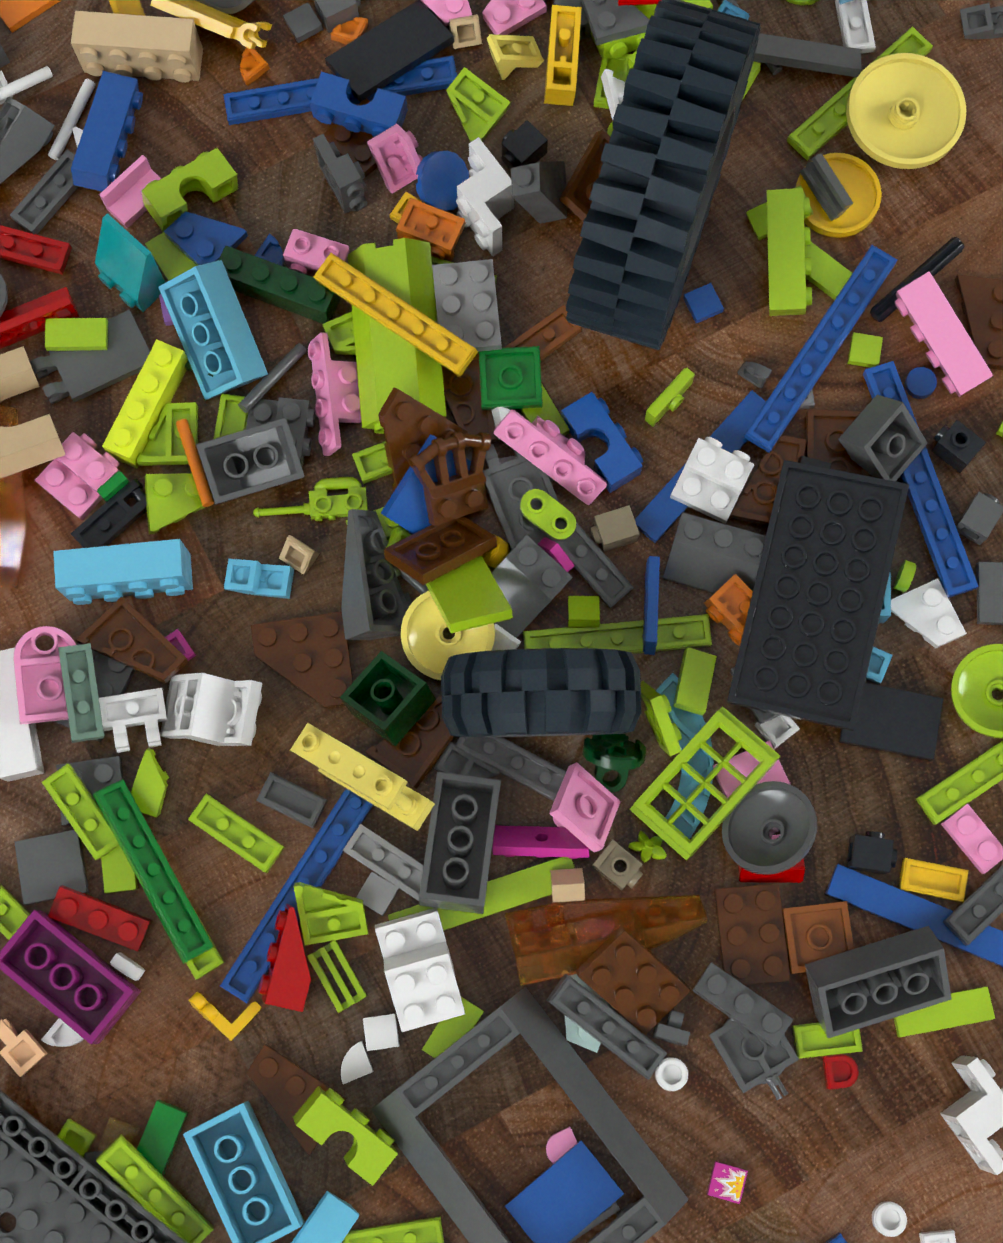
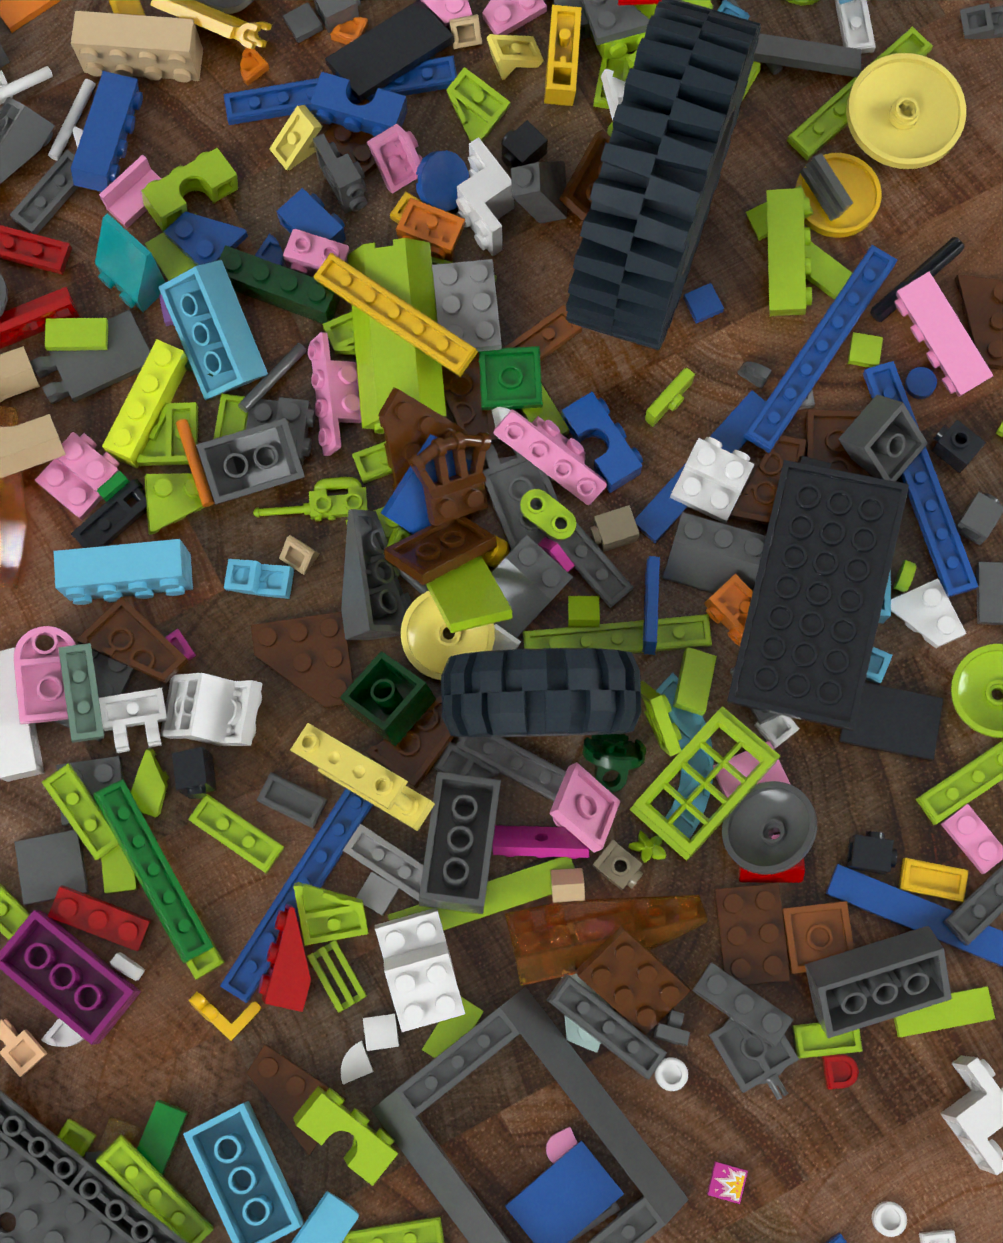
none -> black brick [172,747,217,799]
none -> light yellow slope [269,105,323,170]
none -> blue brick [276,188,346,243]

